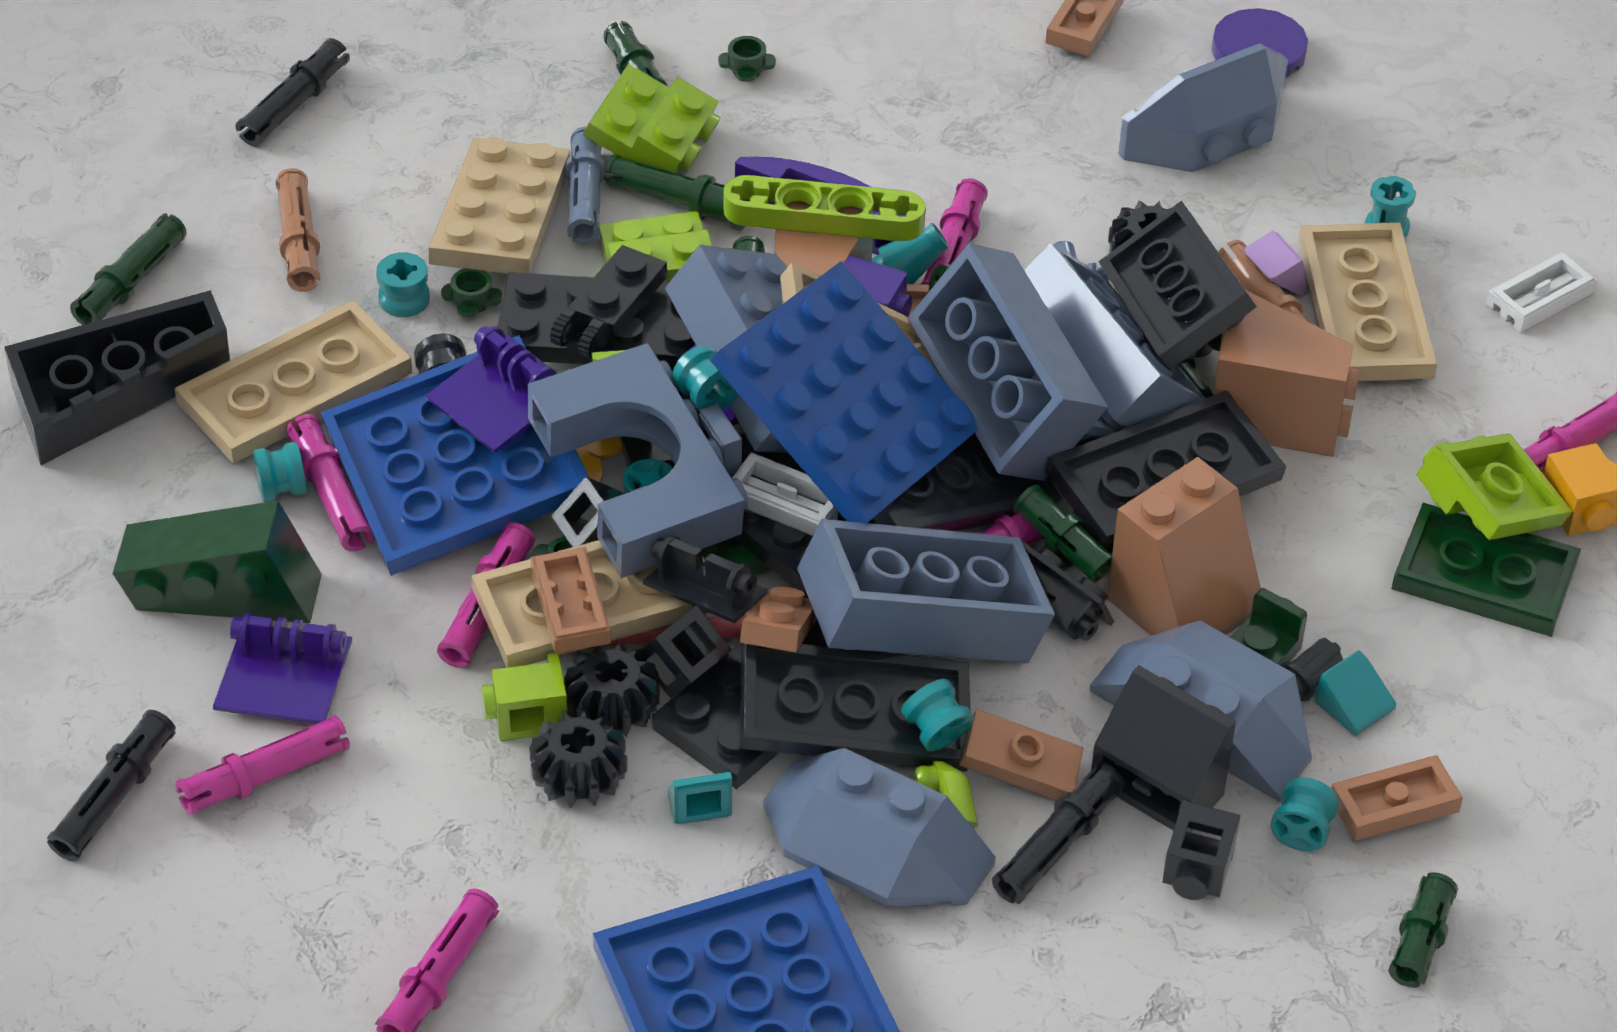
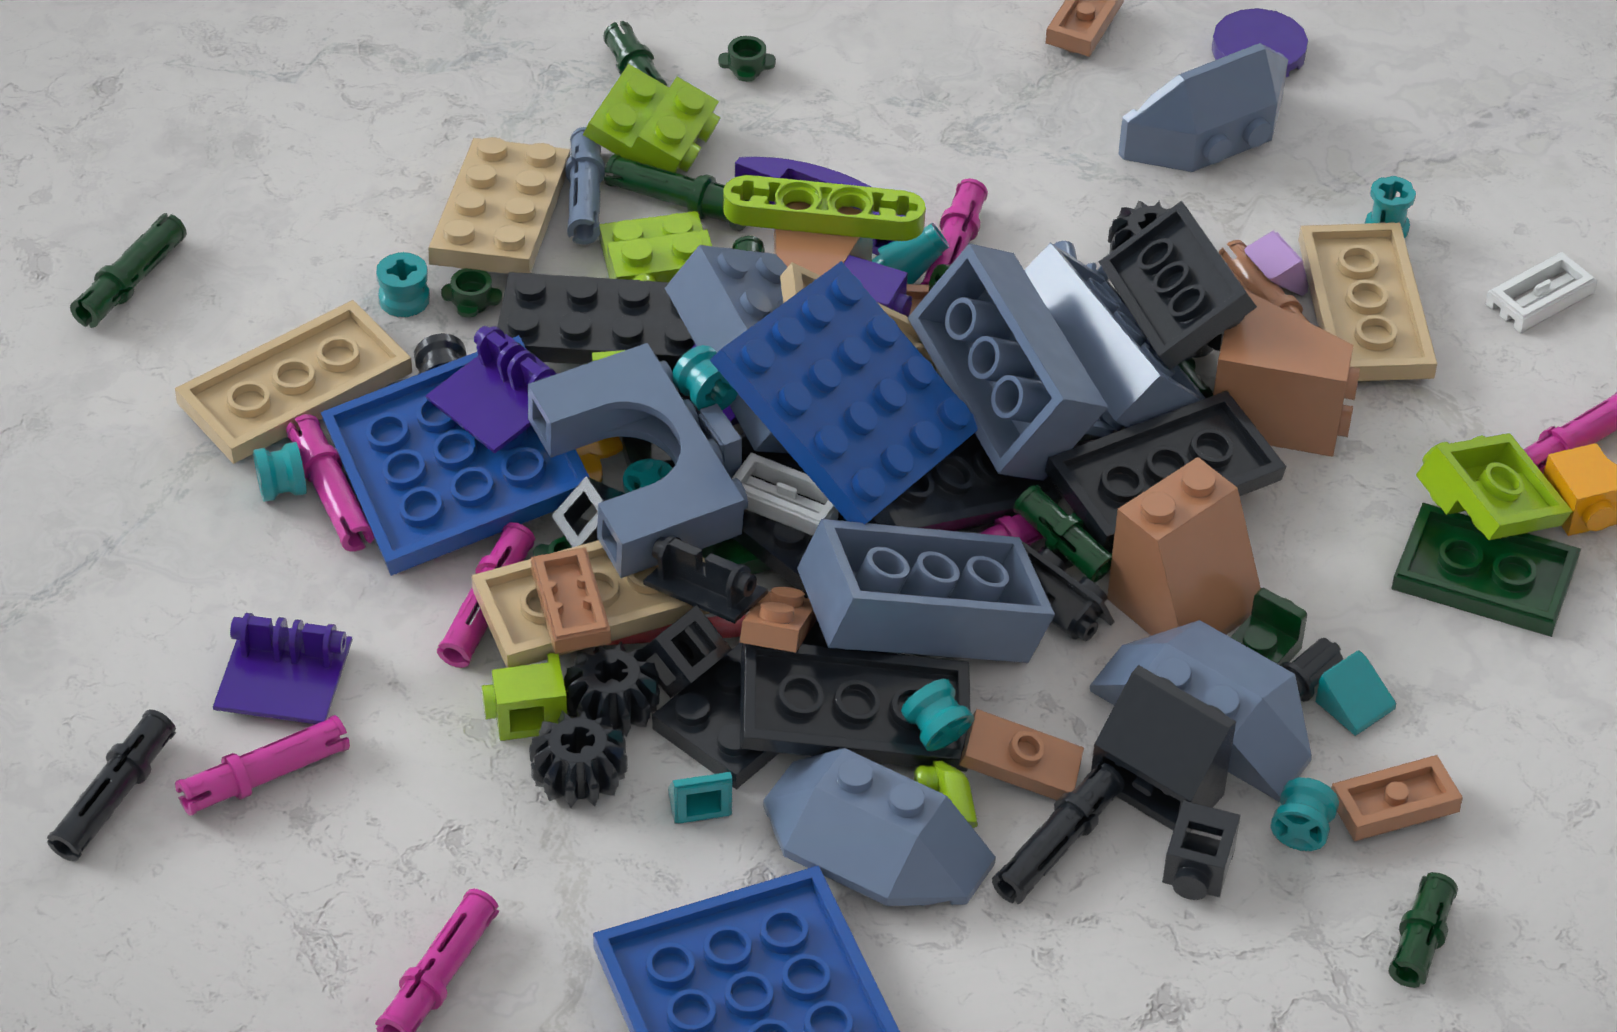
black wedge [4,290,230,466] -> none
dark green wedge [112,500,322,623] -> none
black pin [235,38,350,147] -> none
nougat pin [275,168,320,292] -> none
black hinge [549,245,667,358] -> none

